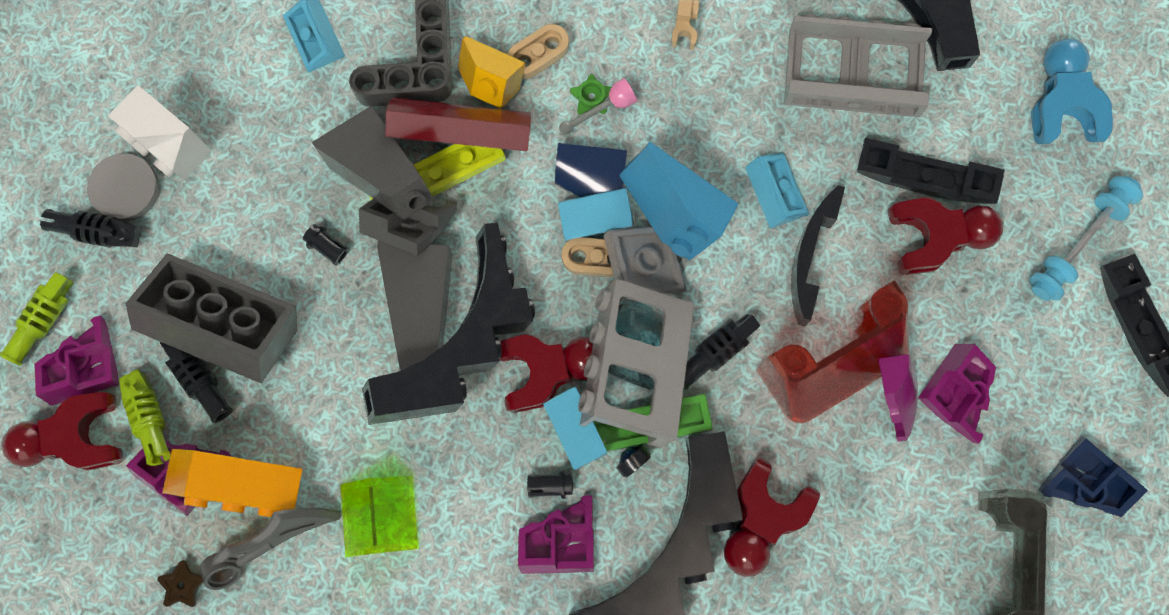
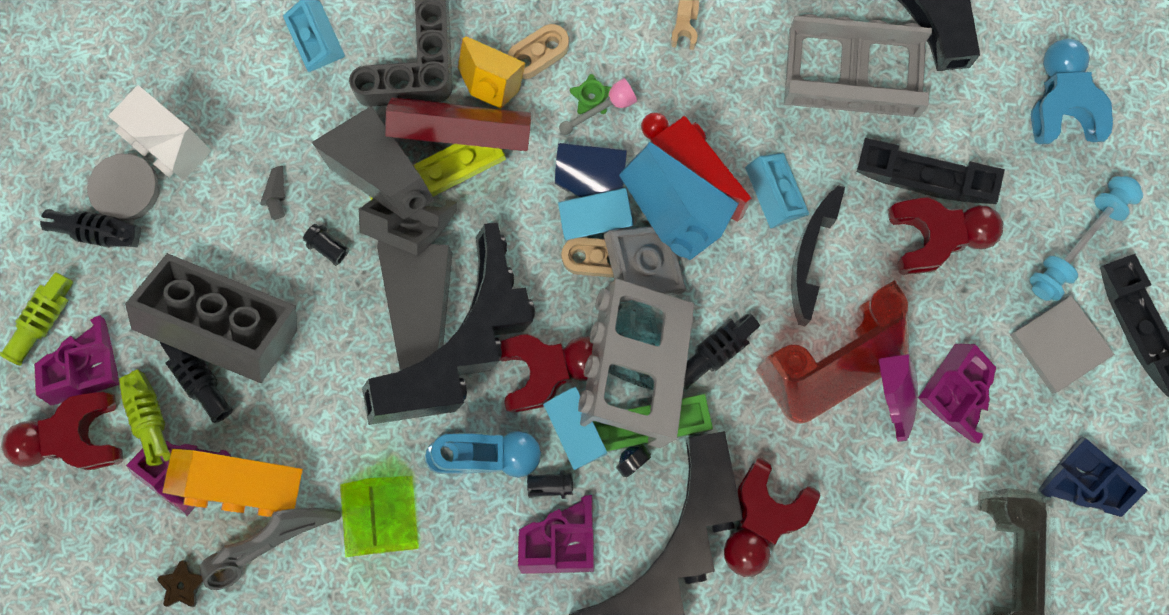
none -> dark grey bar [260,165,285,220]
none -> dark azure piece [425,431,541,478]
none -> red slope [641,112,752,222]
none -> light grey tile [1010,296,1115,394]

